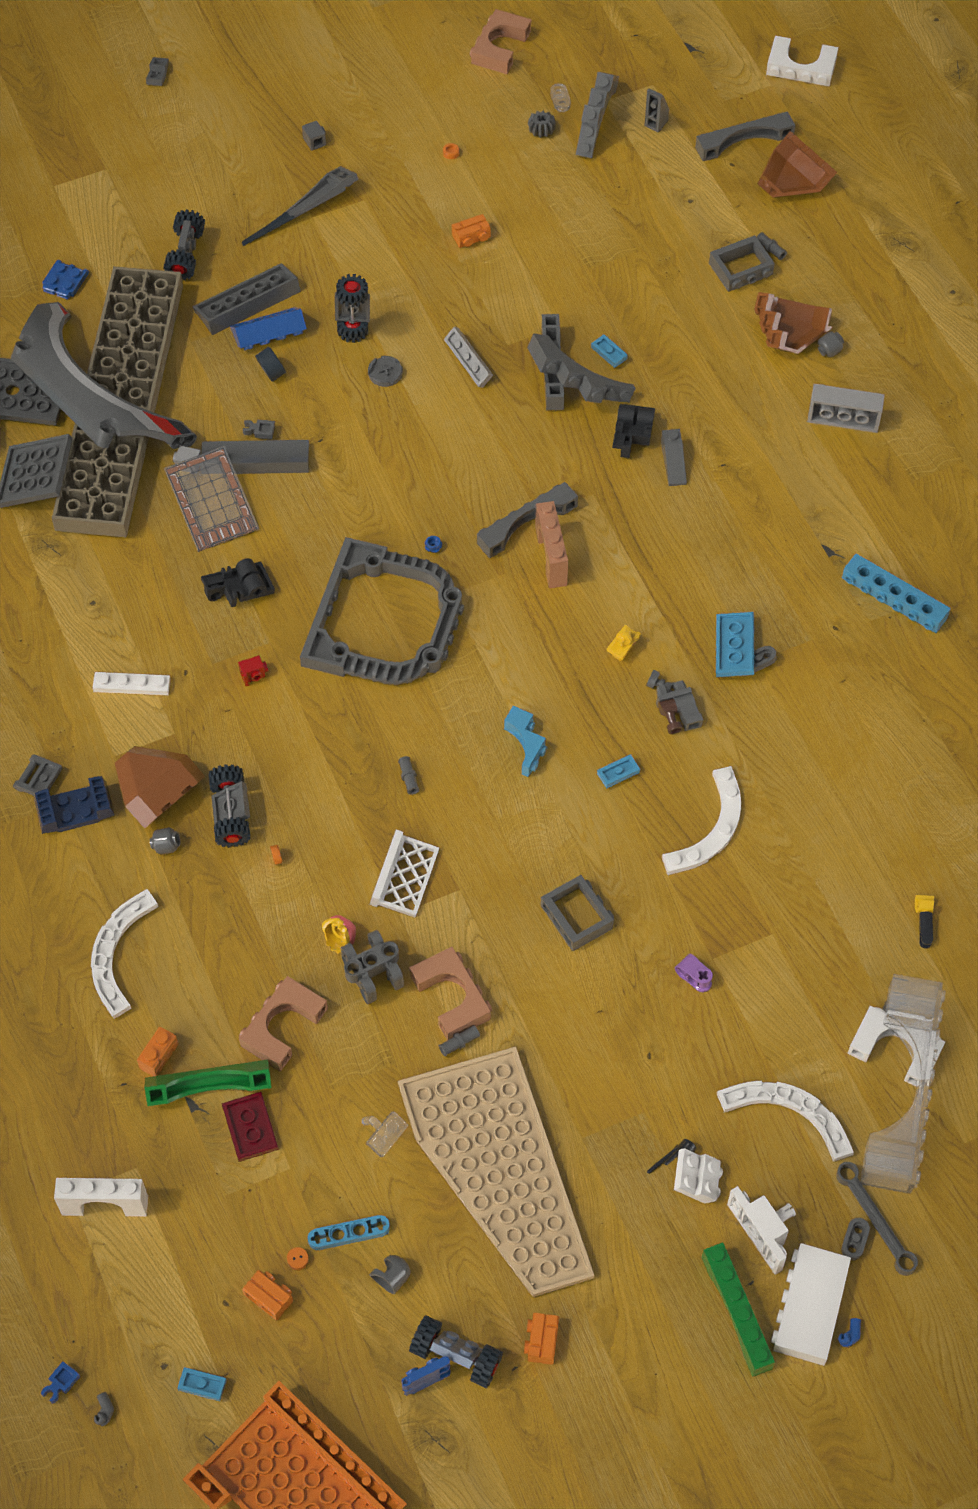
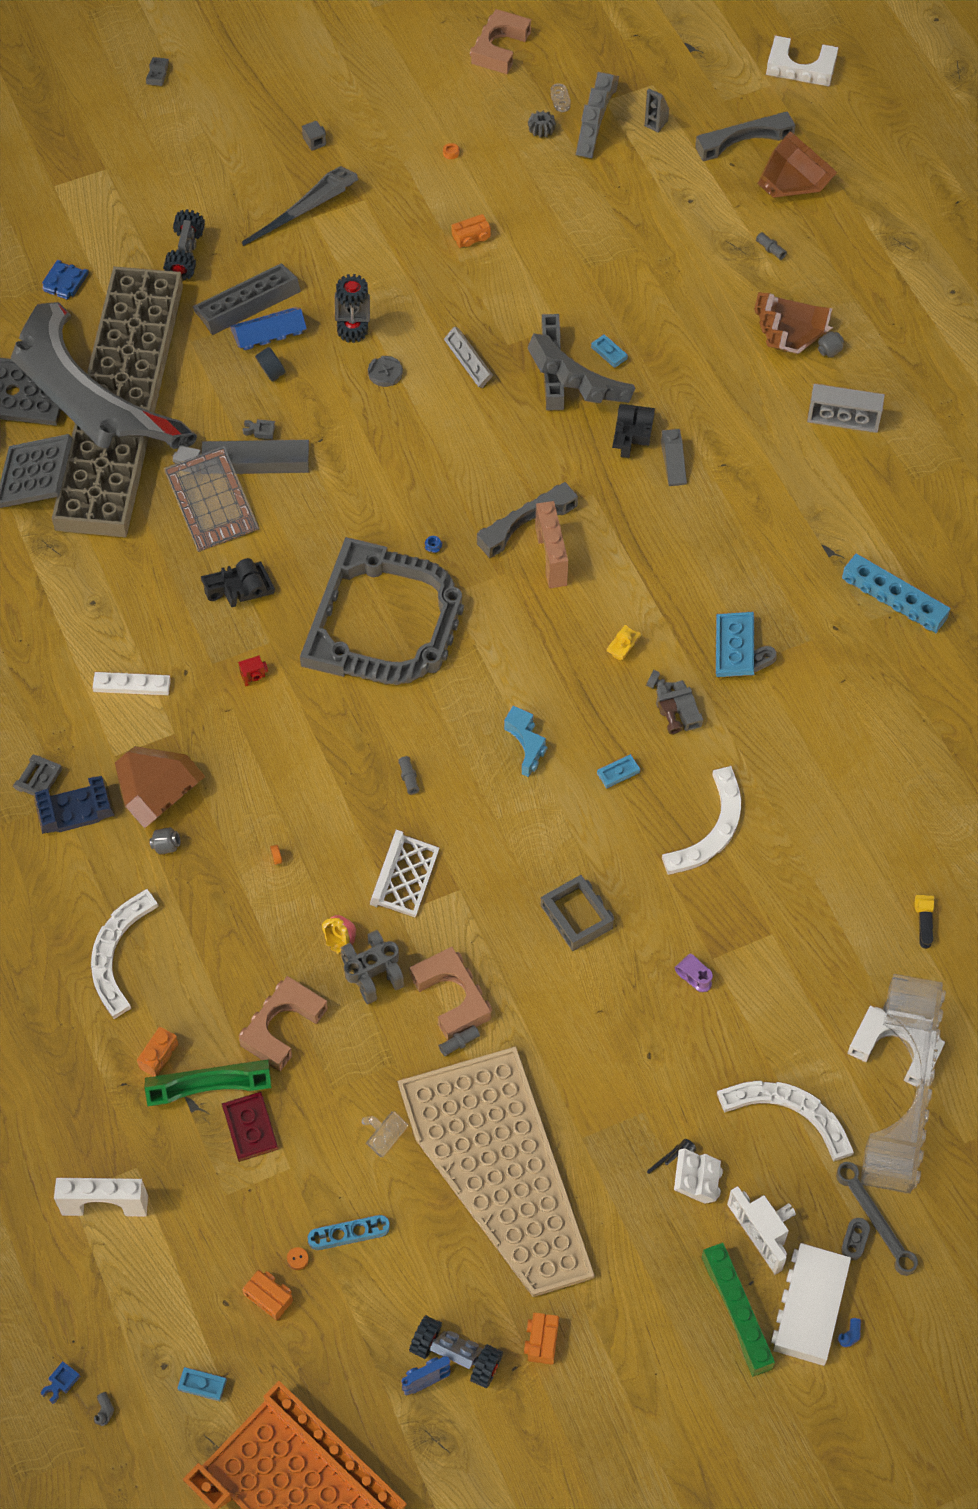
plate [209,764,250,848] -> none
dark grey helmet [369,1255,411,1294] -> none
dark grey window [709,235,775,292] -> none

